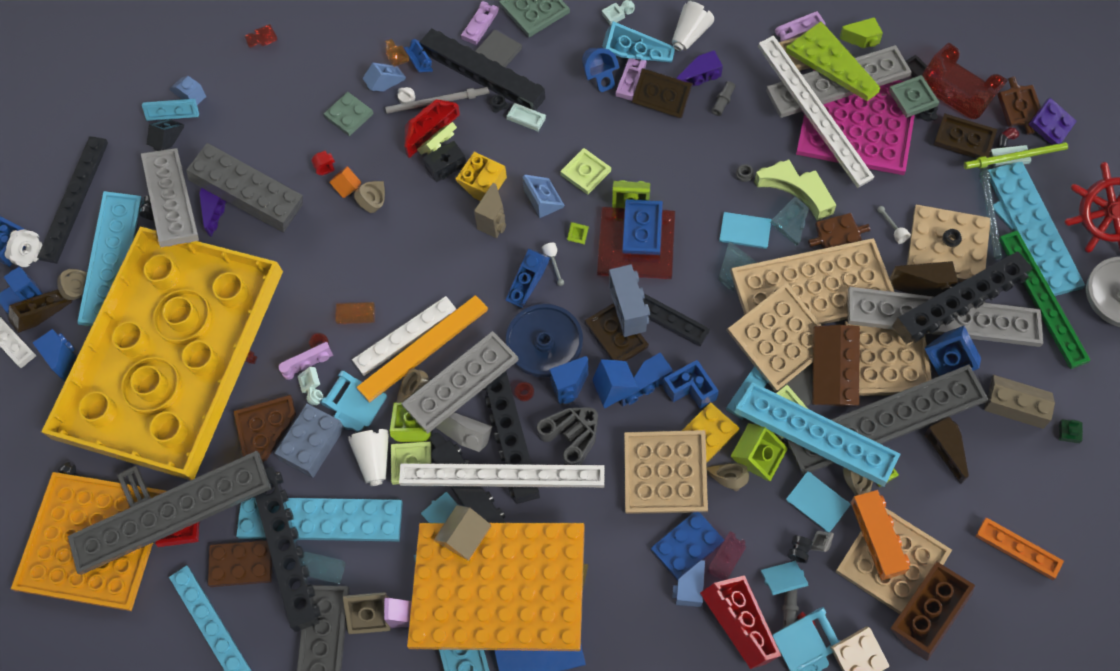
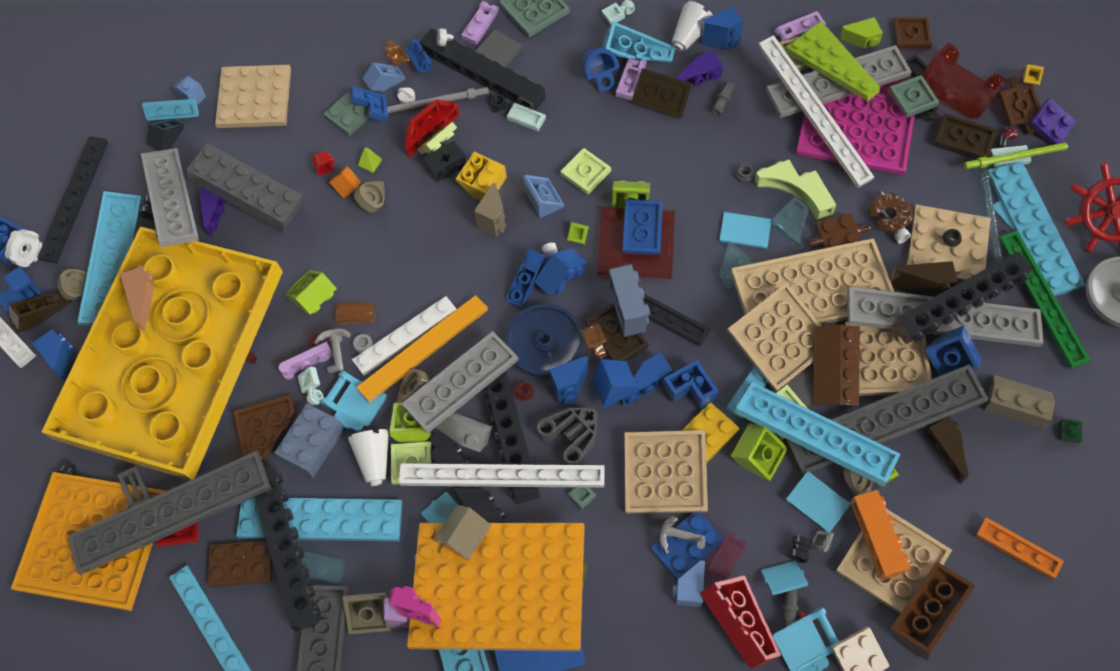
clear red plate [245,24,278,48] -> none
dark tan piece [707,463,749,491] -> none
none -> nougat slope [120,266,154,330]
none -> tan plate [215,65,291,128]
none -> lime slope [283,270,337,315]
none -> light grey piece [314,328,351,373]
none -> blue plate [350,87,388,122]
none -> light grey tile [353,334,373,354]
none -> lime slope [358,147,382,173]
none -> dark pink plate [389,586,442,628]
none -> white tile [437,28,454,46]
none -> blue brick [534,248,587,296]
none -> sand green tile [568,487,596,510]
none -> clear orange plate [580,323,607,359]
none -> light grey piece [659,516,706,554]
none -> blue slope [700,6,743,50]
none -> reddish brown piece [868,192,913,232]
none -> reddish brown tile [893,17,932,49]
none -> yellow leg [1019,64,1044,86]

